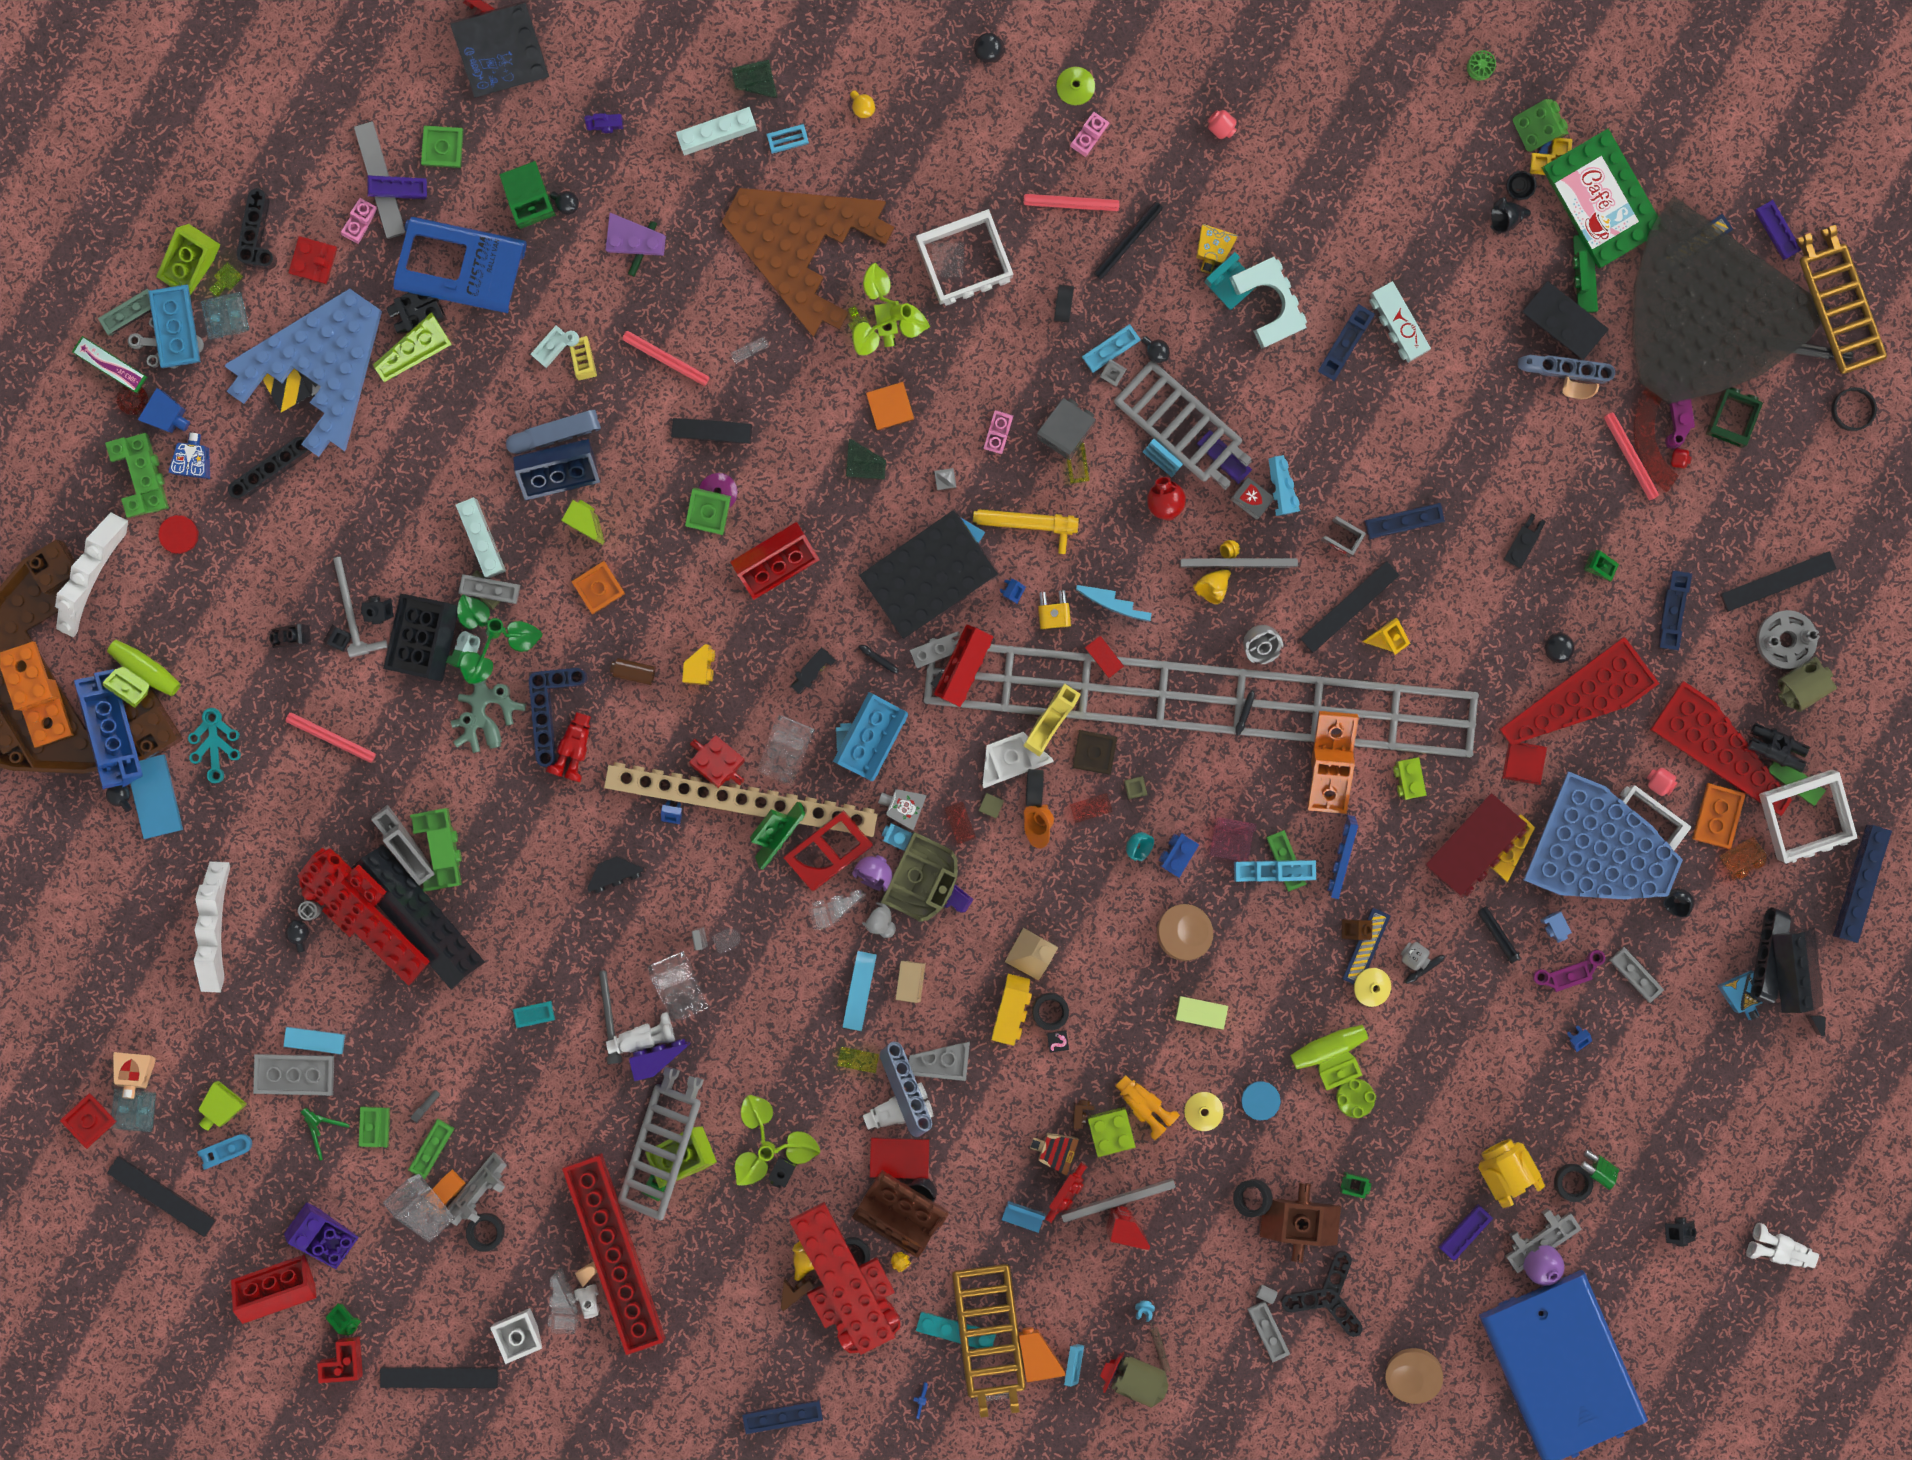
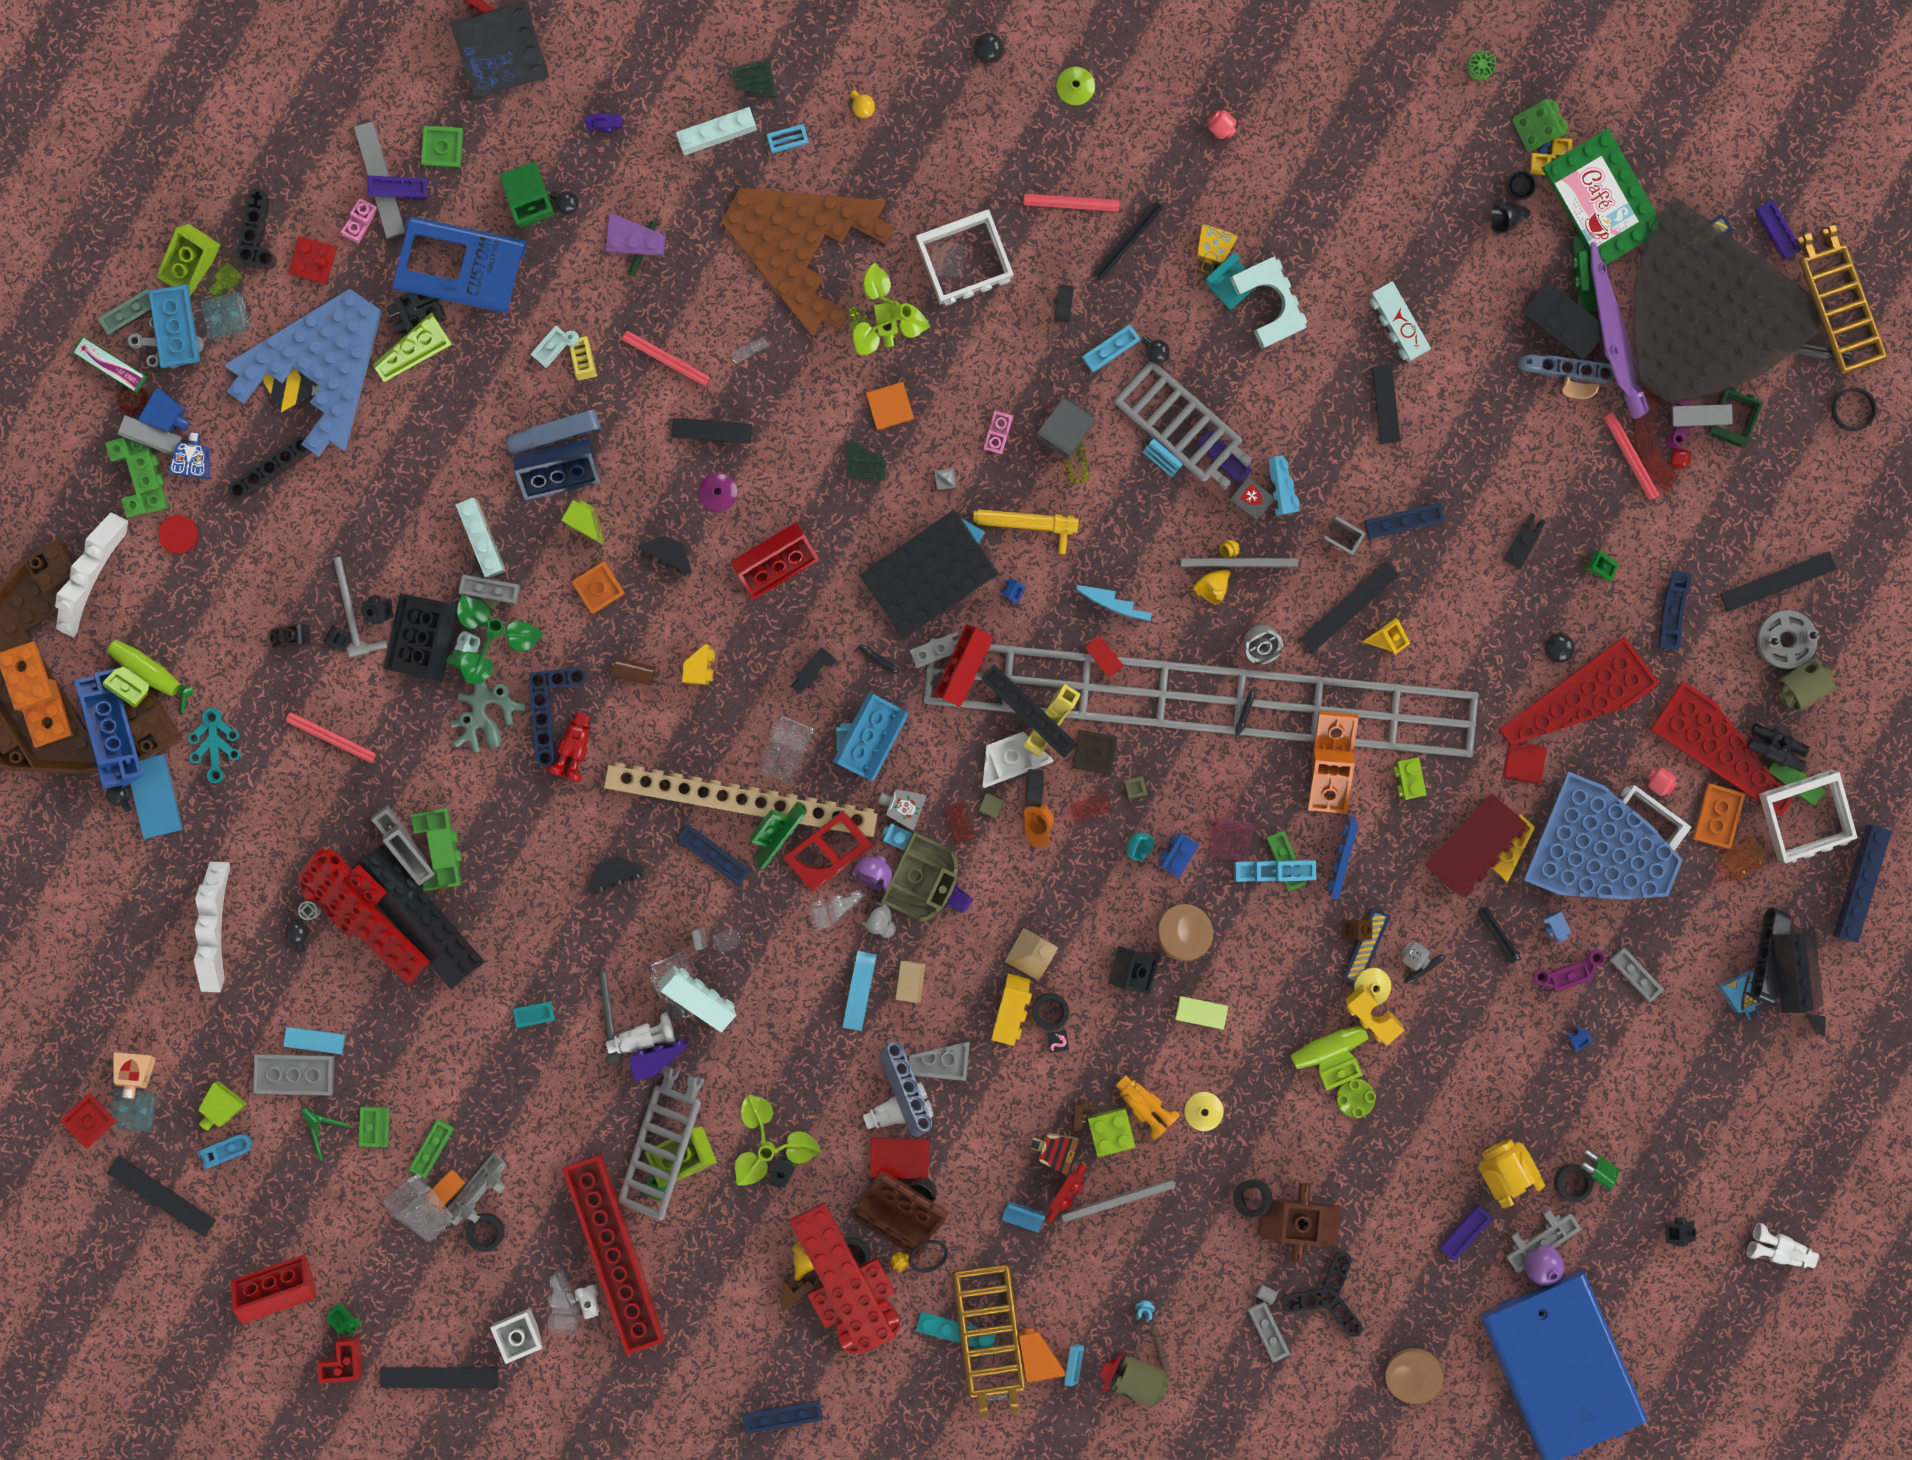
dark purple slope [284,1202,359,1269] -> none
dark grey bar [411,1090,440,1123] -> none
light nougat helmet [575,1261,597,1288] -> none
blue tile [661,800,682,824] -> none
bright green tile [685,488,731,535] -> none
red plate [689,735,745,788] -> none
clear neon green tile [837,1046,879,1073] -> none
blue piece [913,1382,928,1419] -> none
yellow piece [1038,590,1071,629] -> none
bright pink slope [1070,112,1109,157] -> none
light grey tile [1100,359,1127,386] -> none
red slope [1106,1205,1150,1250] -> none
red brick [1147,477,1186,521] -> none
dark azure tile [1241,1081,1281,1121] -> none
dark blue slope [1318,304,1375,381] -> none
green window [1340,1172,1371,1199] -> none
black hair [1663,888,1695,917] -> none
none -> light grey tile [118,415,182,455]
none -> green hand [178,685,193,713]
none -> black slope [638,536,693,576]
none -> light aqua brick [659,966,736,1032]
none -> dark blue tile [676,824,750,886]
none -> black tyre [908,1240,948,1273]
none -> black tile [981,664,1078,758]
none -> black slope [1108,946,1160,995]
none -> yellow arch [1345,984,1405,1046]
none -> black tile [1372,364,1401,444]
none -> medium lavender wing [1591,242,1649,419]
none -> light grey tile [1671,404,1733,427]

